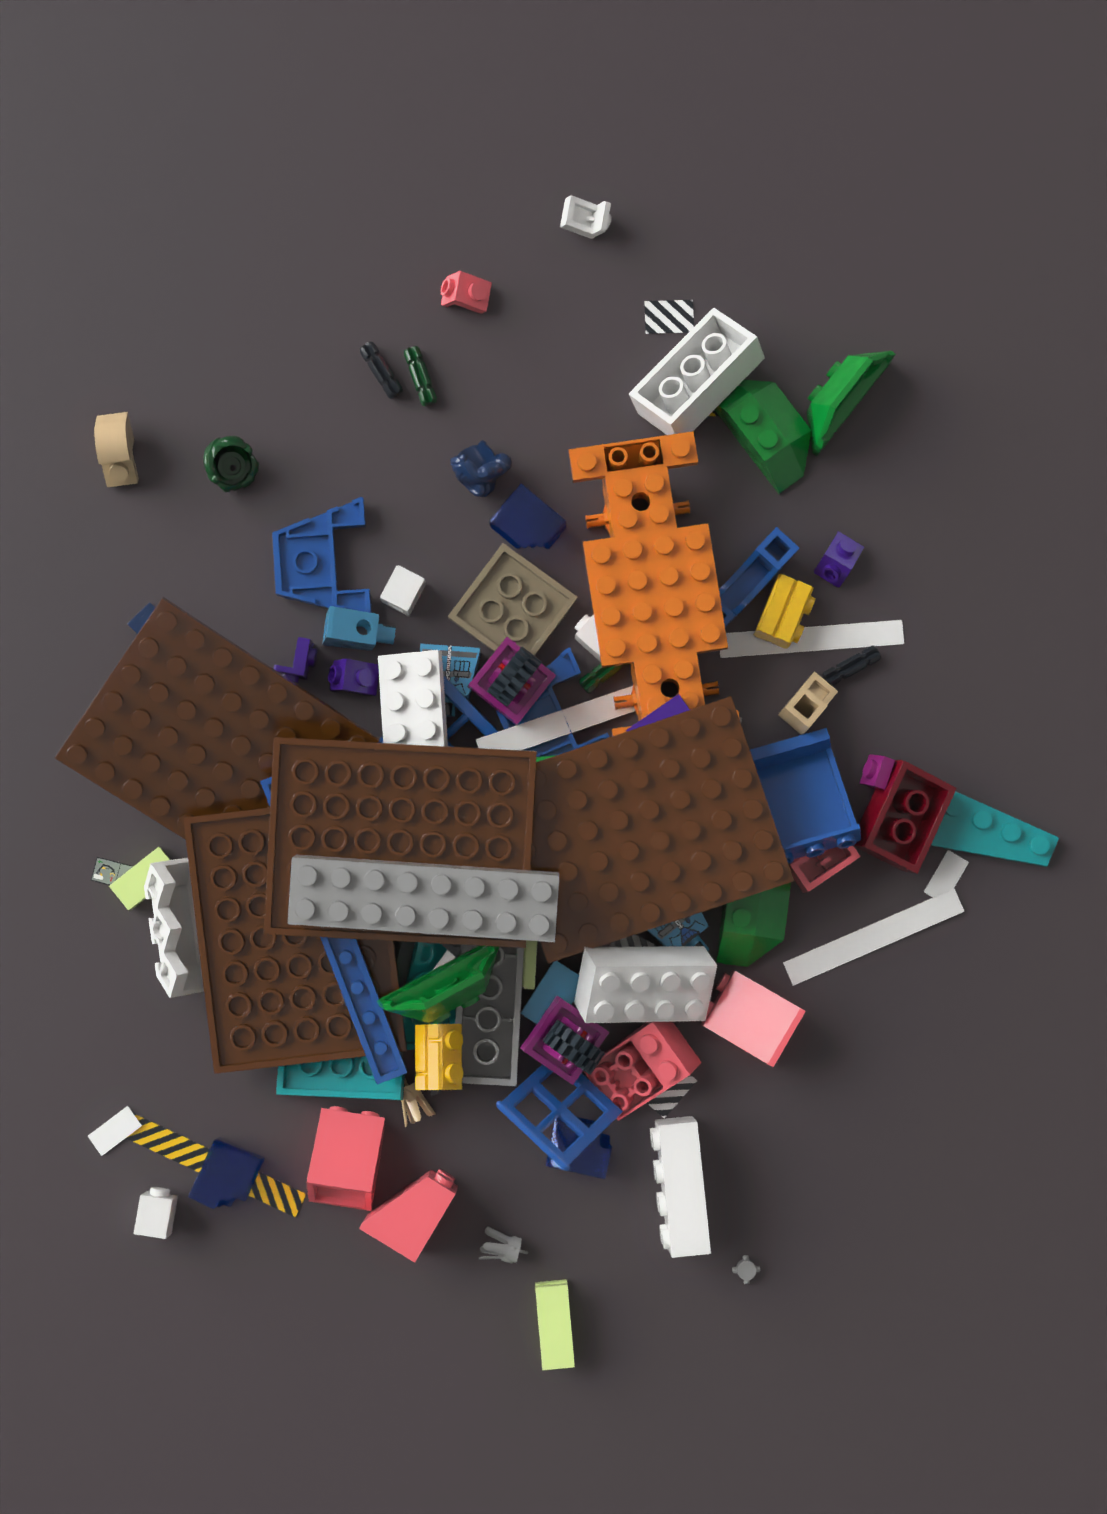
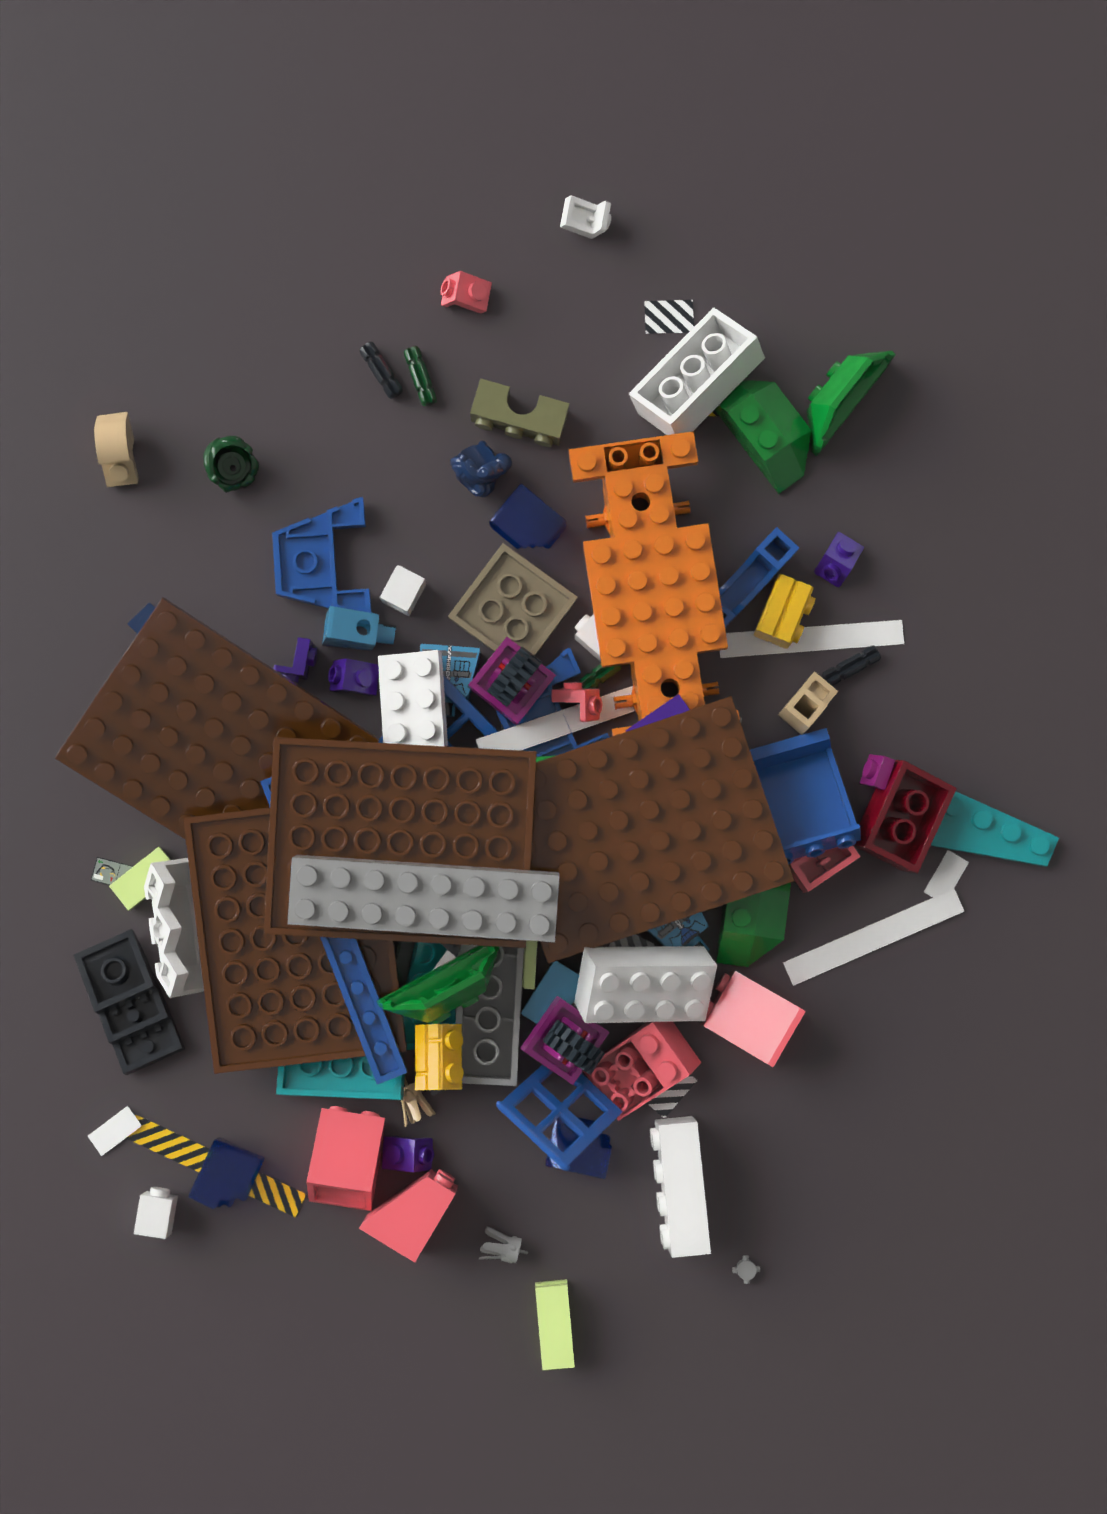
none -> black slope [74,929,185,1075]
none -> dark purple bracket [382,1136,434,1172]
none -> olive arch [470,378,570,447]
none -> coral bracket [552,682,602,722]

